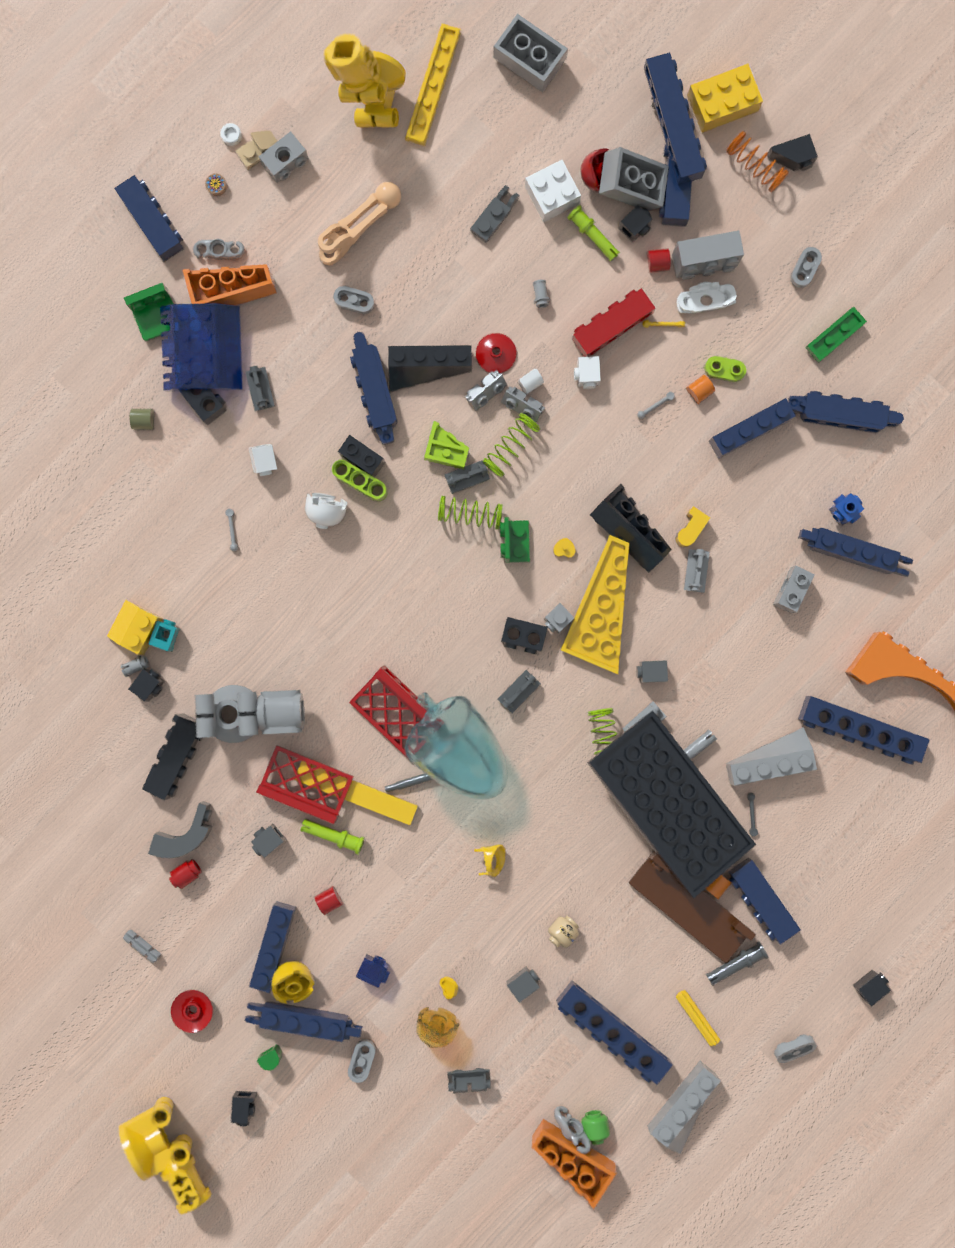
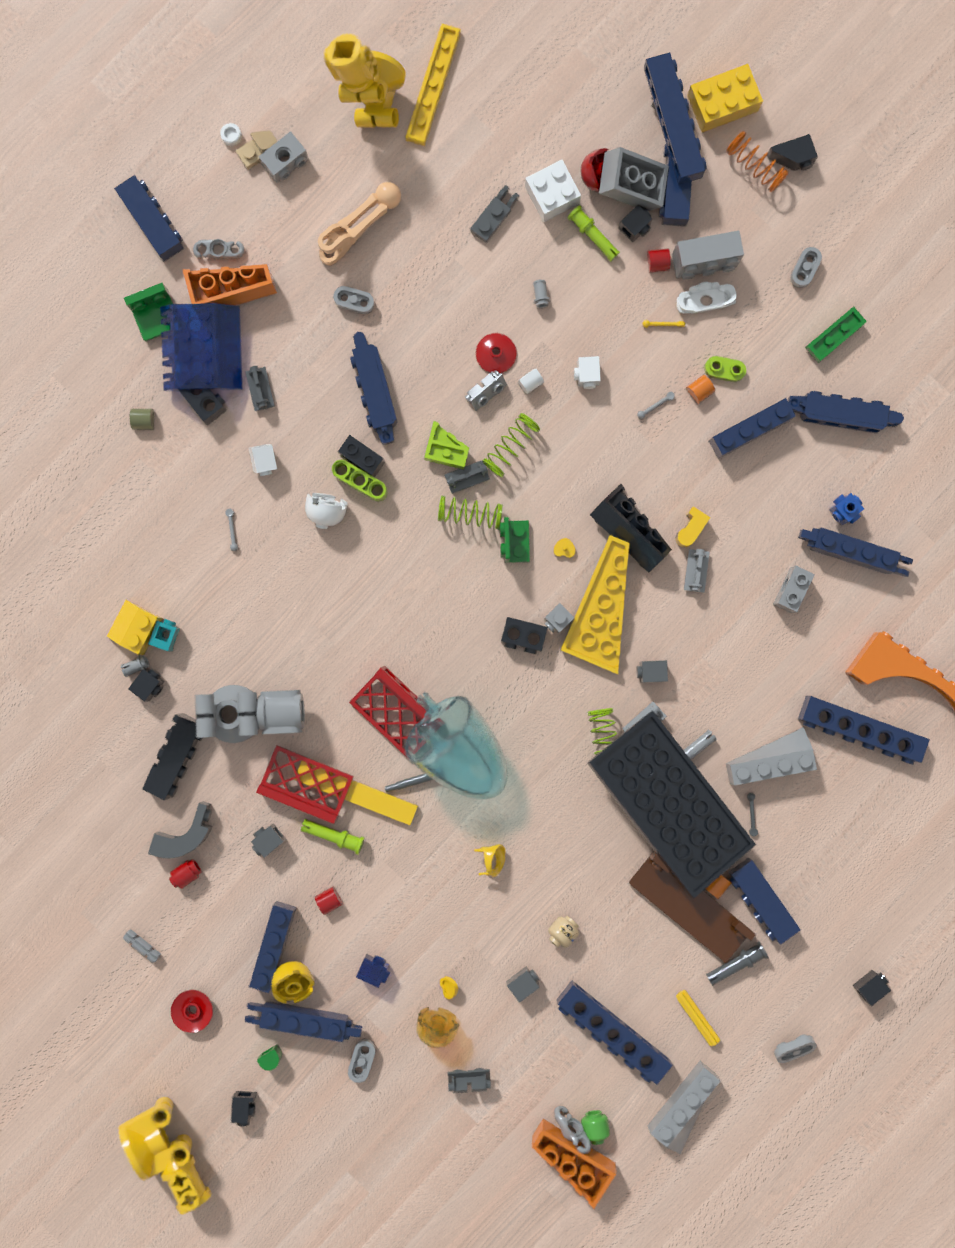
tile [205,174,227,196] -> none
black wedge [388,345,472,392] -> none
light grey brick [493,14,568,92] -> none
dark grey hinge [498,670,541,713] -> none
light grey hinge [501,386,545,423] -> none
red brick [572,288,656,357] -> none

